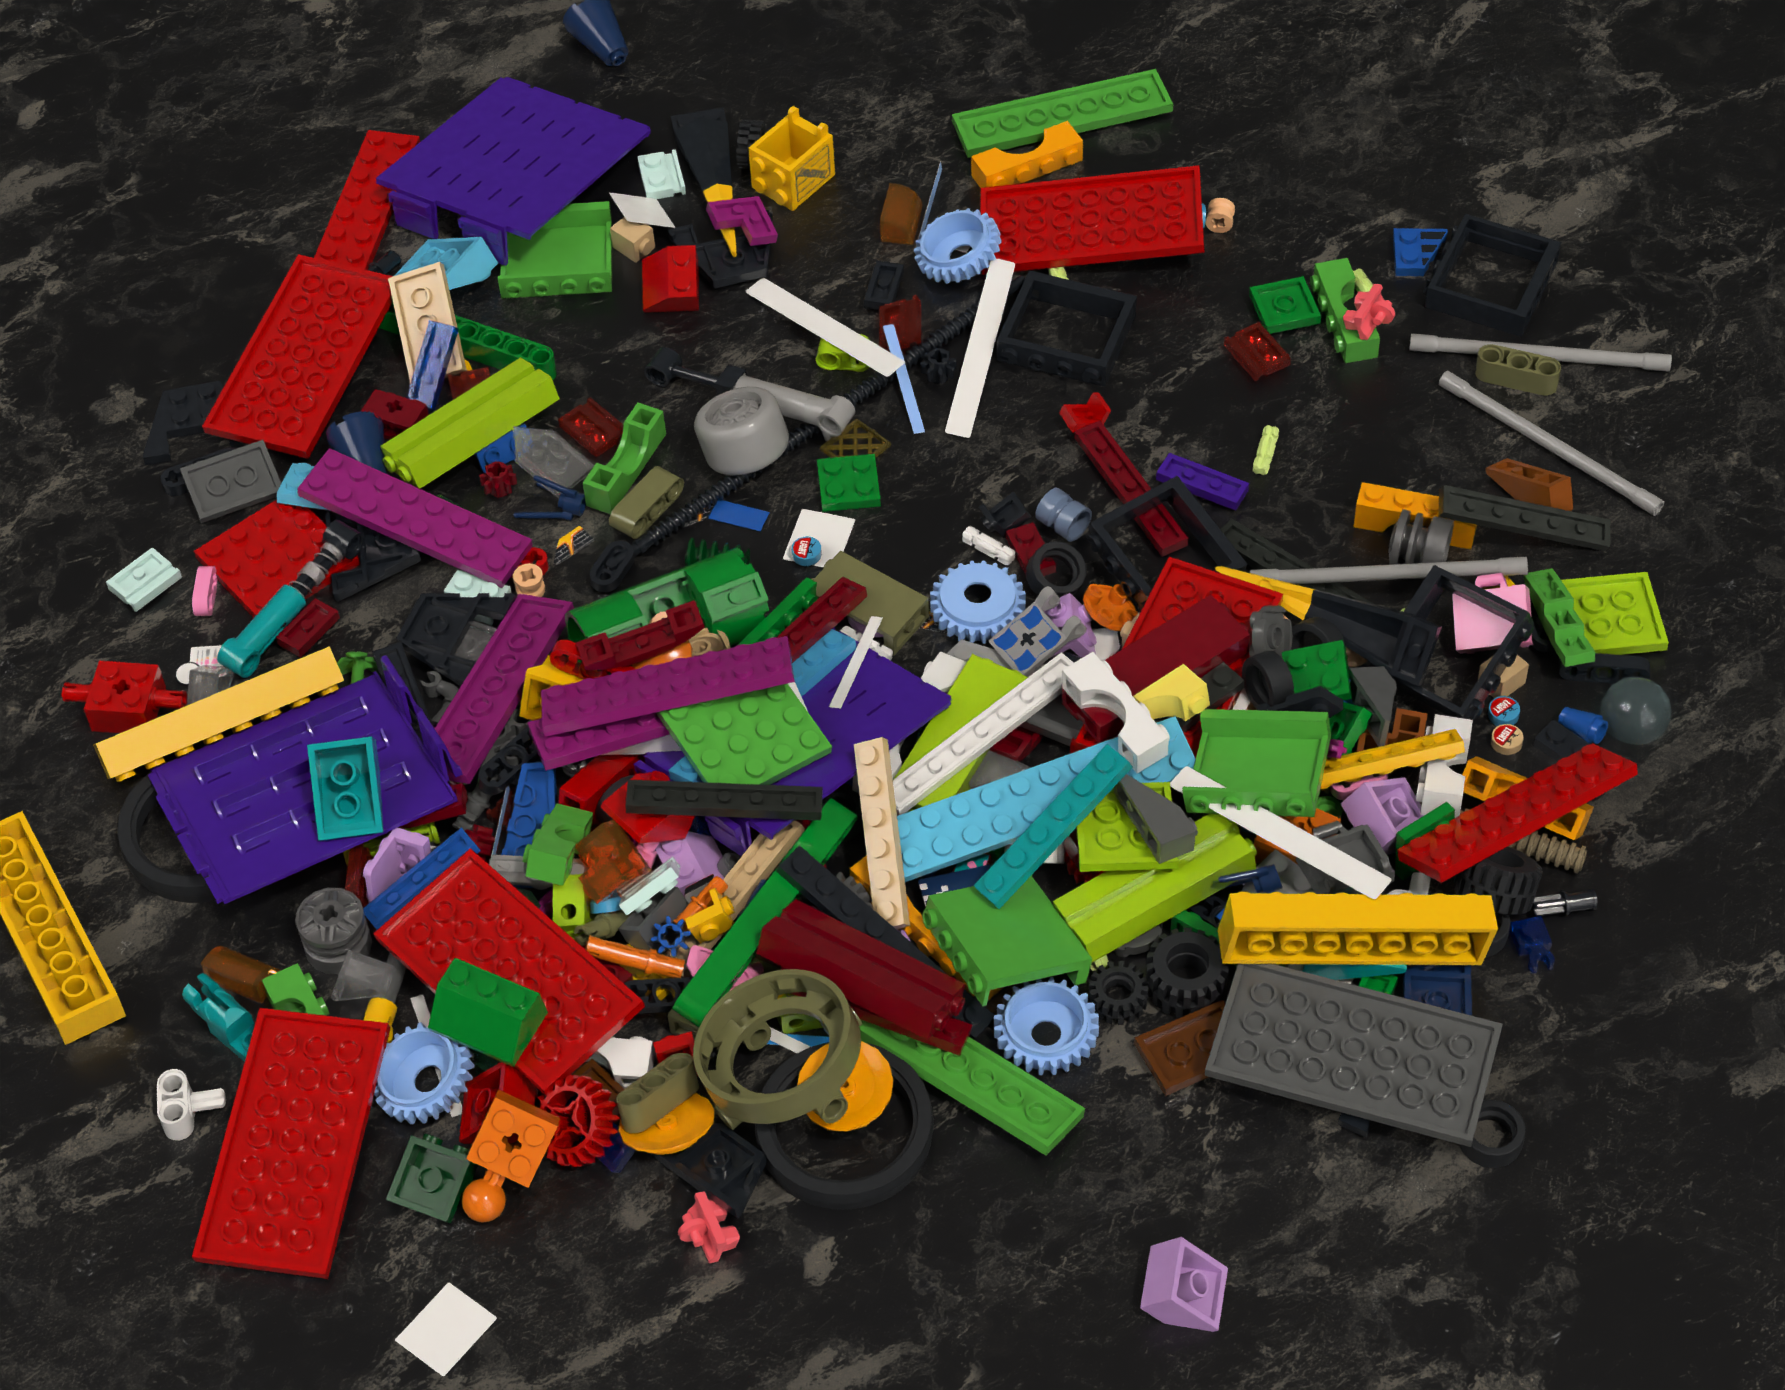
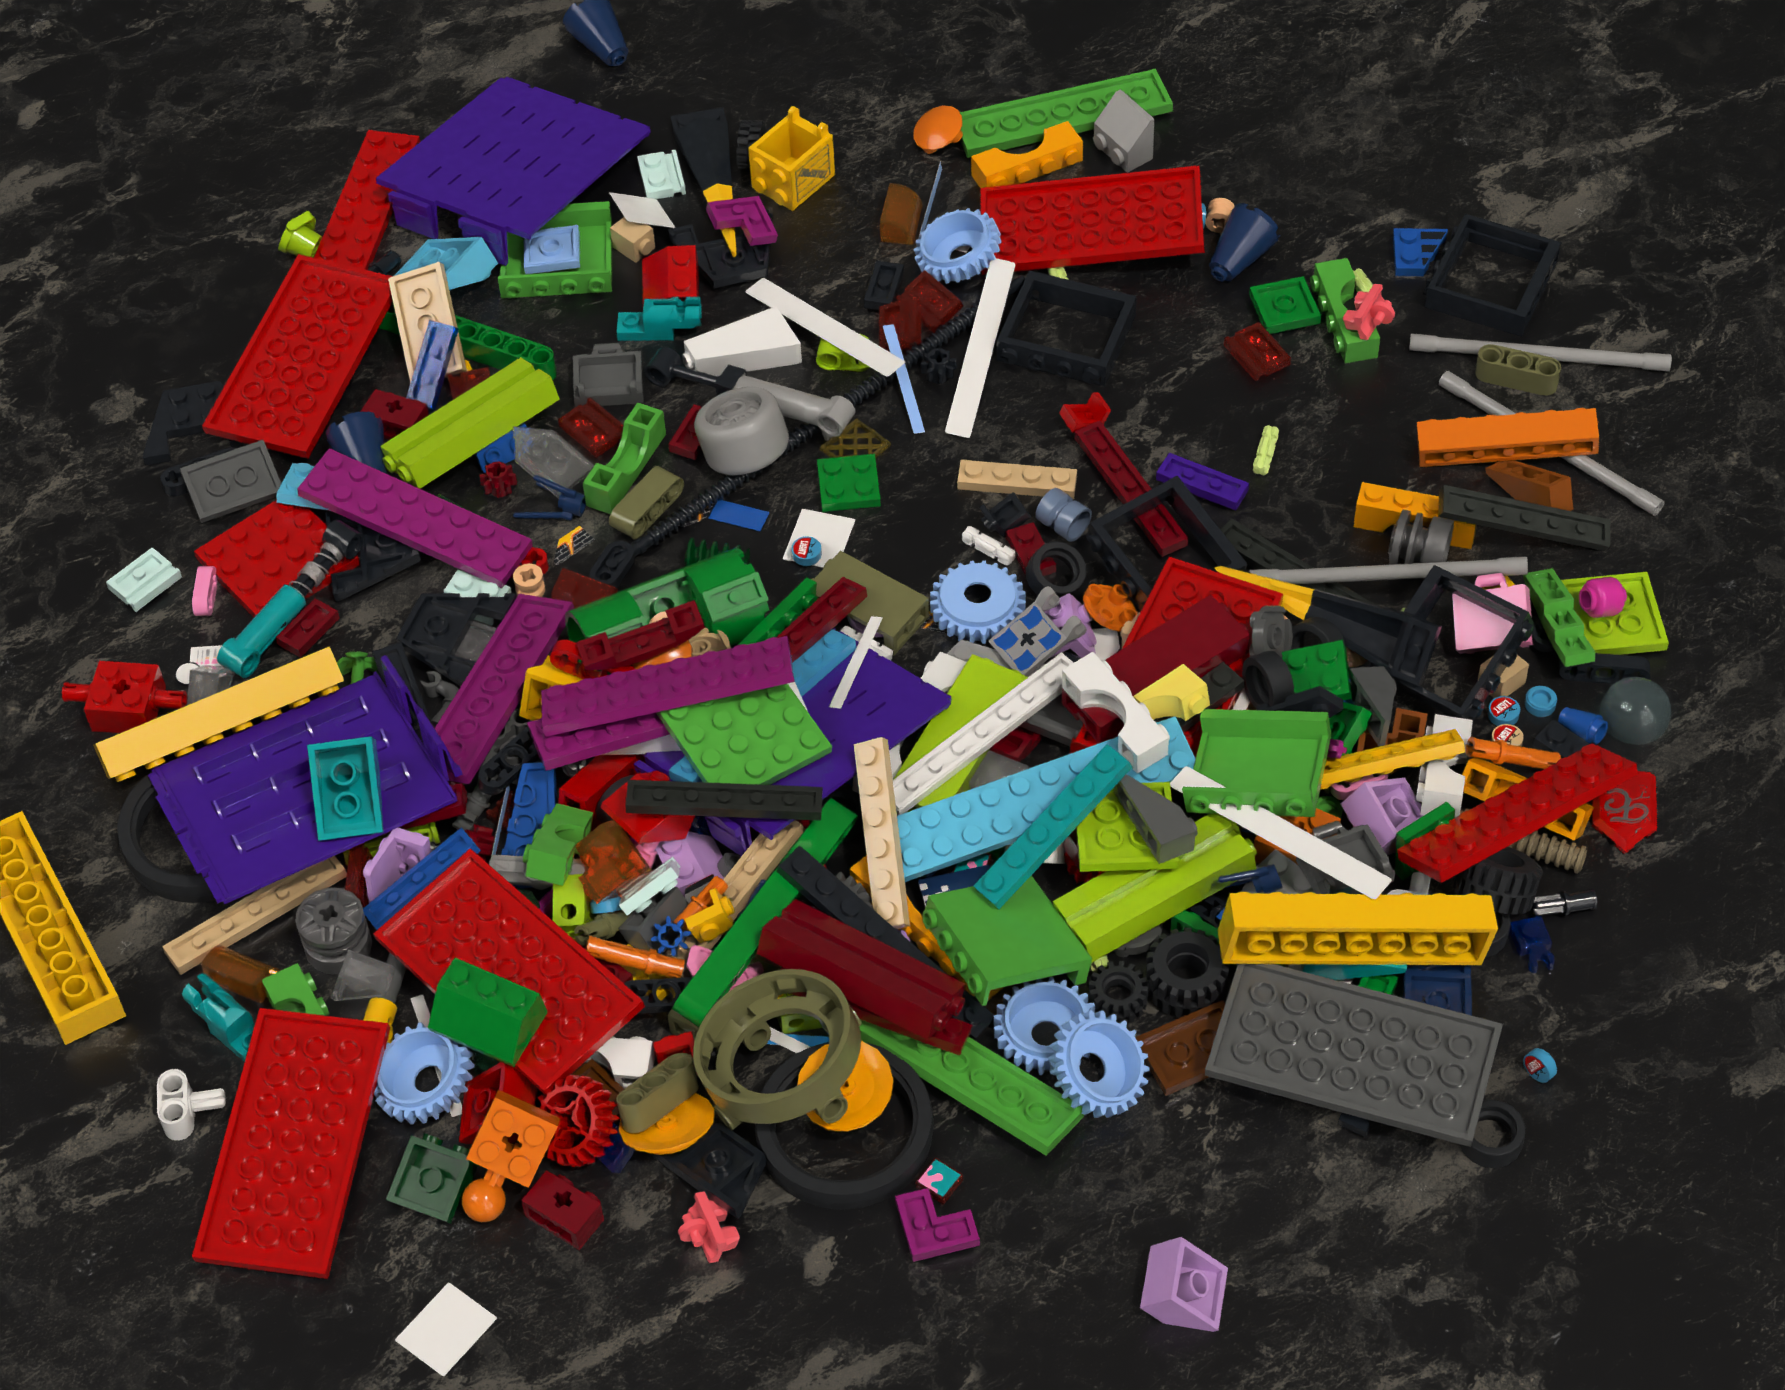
none -> tan plate [162,856,347,975]
none -> lime piece [278,211,322,258]
none -> dark red brick [521,1170,604,1250]
none -> light blue tile [524,225,580,274]
none -> clear red plate [551,568,618,609]
none -> dark grey piece [573,343,644,408]
none -> teal plate [617,297,702,341]
none -> dark red plate [668,404,702,460]
none -> white slope [682,306,802,376]
none -> magenta plate [895,1188,980,1262]
none -> clear red plate [896,270,964,333]
none -> orange dish [914,105,963,154]
none -> tile [915,1157,963,1205]
none -> tan plate [957,460,1077,499]
none -> light blue gear [1048,1010,1150,1118]
none -> light grey slope [1093,89,1154,173]
none -> dark blue cone [1209,203,1280,282]
none -> orange brick [1417,408,1599,467]
none -> orange pin [1466,737,1561,770]
none -> dark azure tile [1523,1048,1557,1083]
none -> dark azure tile [1525,686,1557,717]
none -> dark pink head [1579,577,1627,618]
none -> red tile [1592,771,1657,854]

